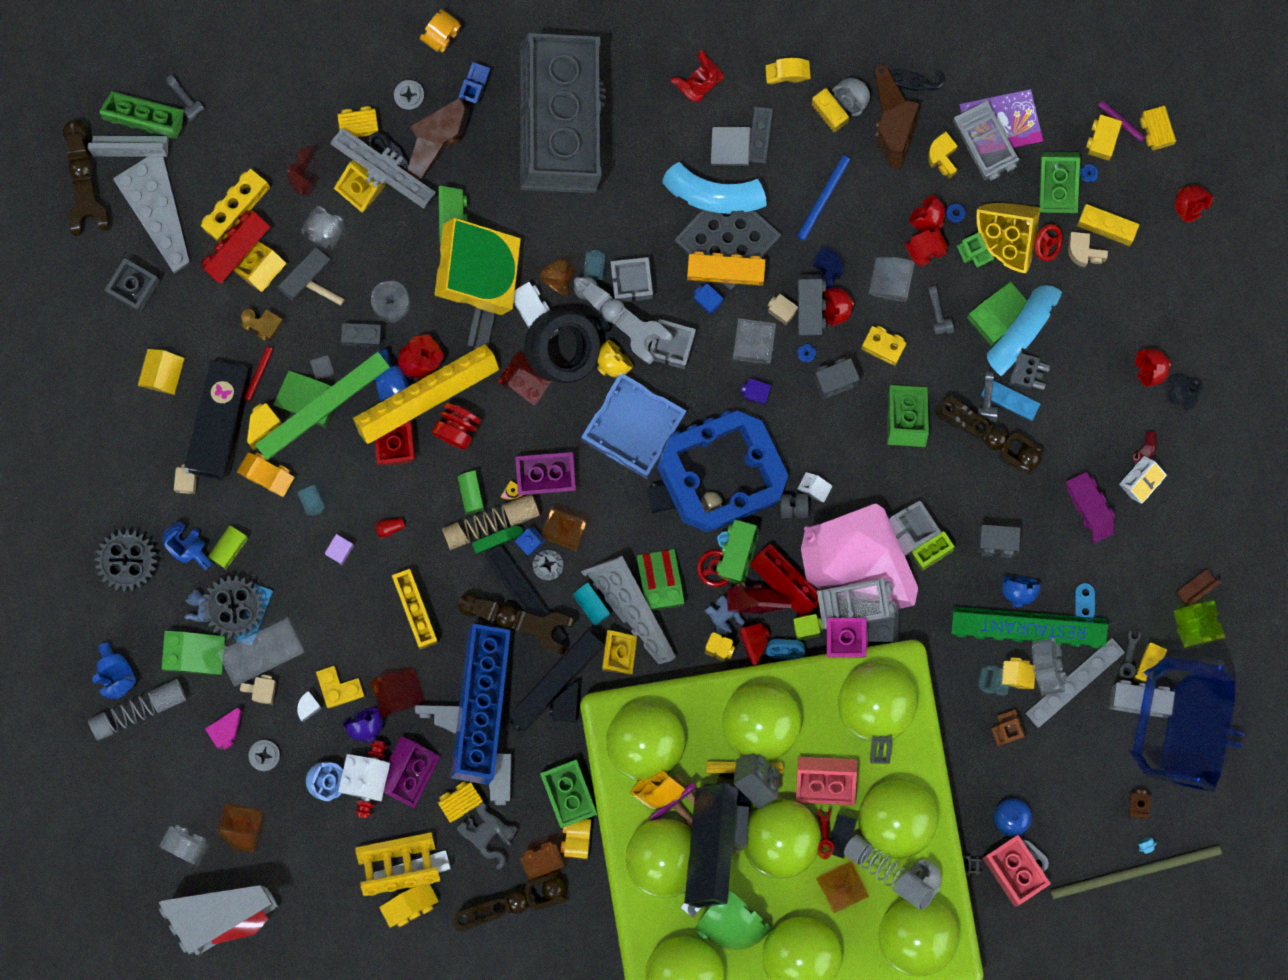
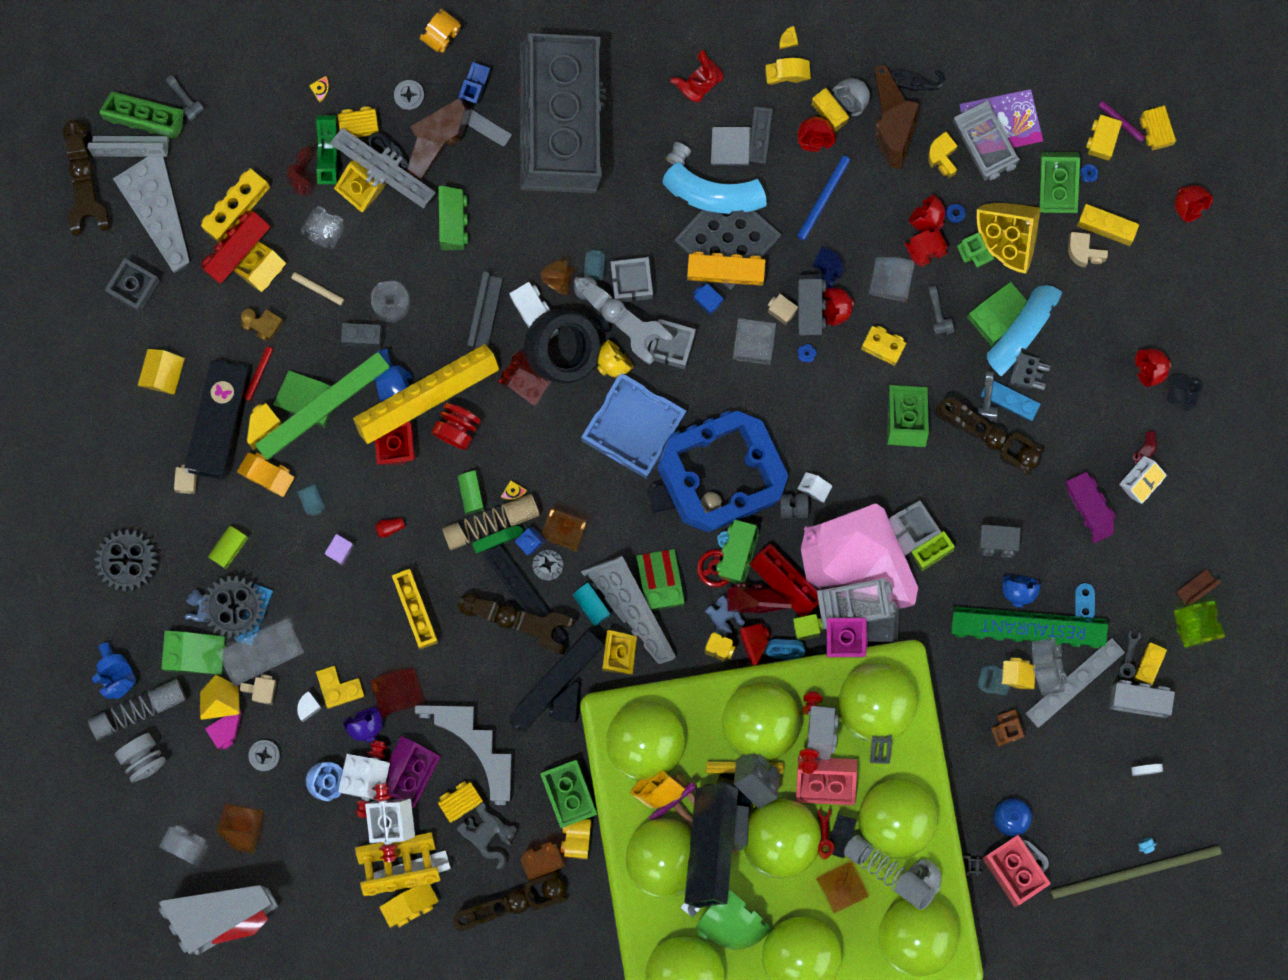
blue piece [162,521,213,571] -> none
dark grey tile [278,248,330,301] -> none
clear tile [310,355,334,380] -> none
red brick [398,334,444,380] -> none
green tile [435,218,521,315] -> none
blue brick [451,624,511,785] -> none
magenta slope [515,452,576,495] -> none
dark purple brick [741,378,771,406] -> none
dark grey brick [814,358,860,400] -> none
red piece [1034,224,1063,261] -> none
reddish brown brick [1128,790,1151,819] -> none
clear blue windscreen [1129,657,1245,792] -> none
none -> light grey wheel [114,733,167,783]
none -> yellow slope [200,675,240,720]
none -> yellow tile [309,76,329,103]
none -> green arch [316,115,338,184]
none -> white brick [365,783,415,862]
none -> light grey sticker [467,108,512,146]
none -> light grey wheel [666,142,692,166]
none -> yellow tile [779,26,798,49]
none -> red cylinder [797,116,836,152]
none -> light grey brick [798,691,838,774]
none -> white piece [1131,764,1163,776]

